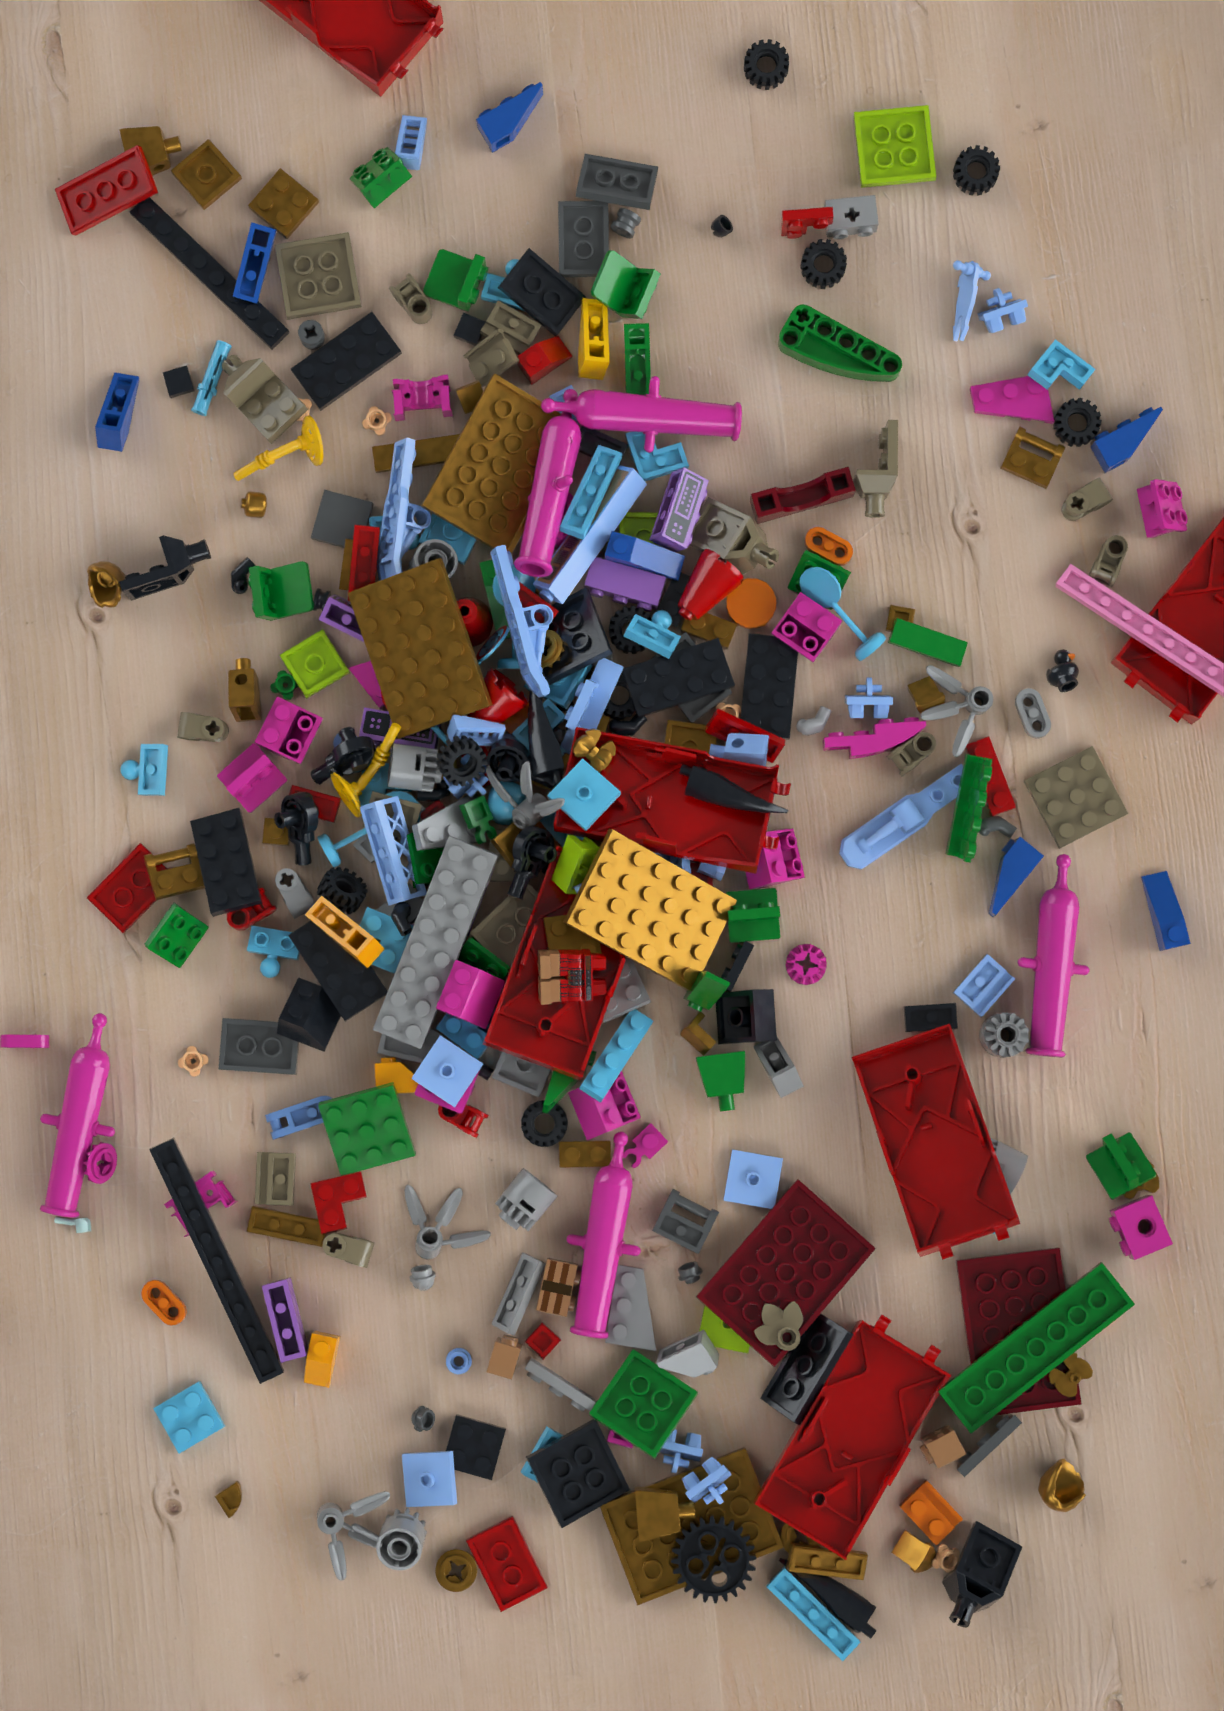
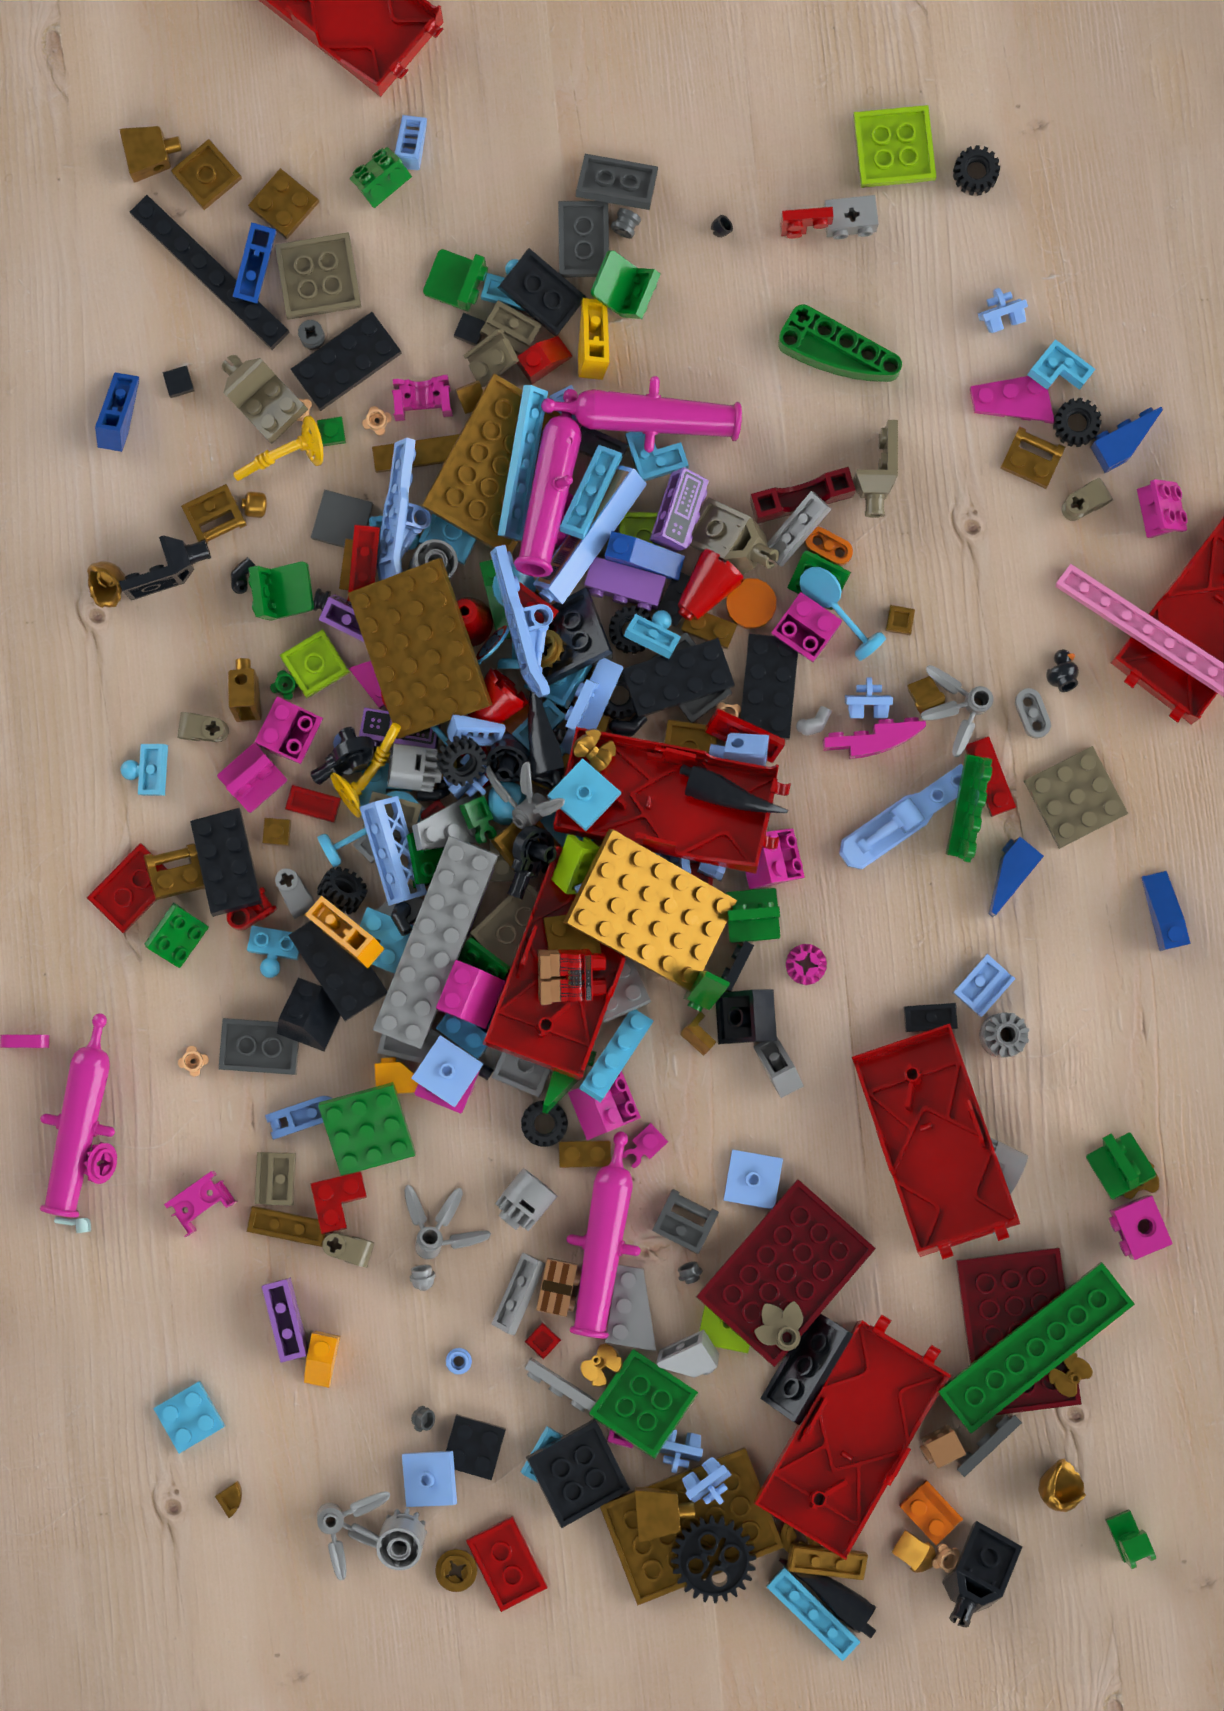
red tile [55,145,158,236] -> none
orange plate [141,1280,187,1325] -> none
black plate [149,1137,284,1384] -> none
medium azure pin [191,340,232,416] -> none
black pin [274,792,319,866] -> none
dark tan piece [389,273,432,324] -> none
red piece [438,1104,489,1138] -> none
blue slope [476,82,543,153] -> none
medium nougat brick [487,1334,523,1380] -> none
green slope [624,323,651,395] -> none
green torso [696,1051,745,1112] -> none
black tyre [744,39,789,90] -> none
black tyre [801,239,847,289] -> none
dark tan piece [886,732,936,777] -> none
green tile [888,618,968,667] -> none
light blue piece [953,260,991,342] -> none
dark grey arm [979,816,1017,838] -> none
dark pink piece [1017,854,1090,1058] -> none
dark tan piece [1089,535,1128,587] -> none
none -> pearl gold plate [181,484,247,545]
none -> green plate [317,416,346,447]
none -> medium azure plate [498,385,548,541]
none -> pearl gold piece [580,1343,623,1387]
none -> light grey plate [767,491,831,567]
none -> green piece [1105,1509,1156,1569]

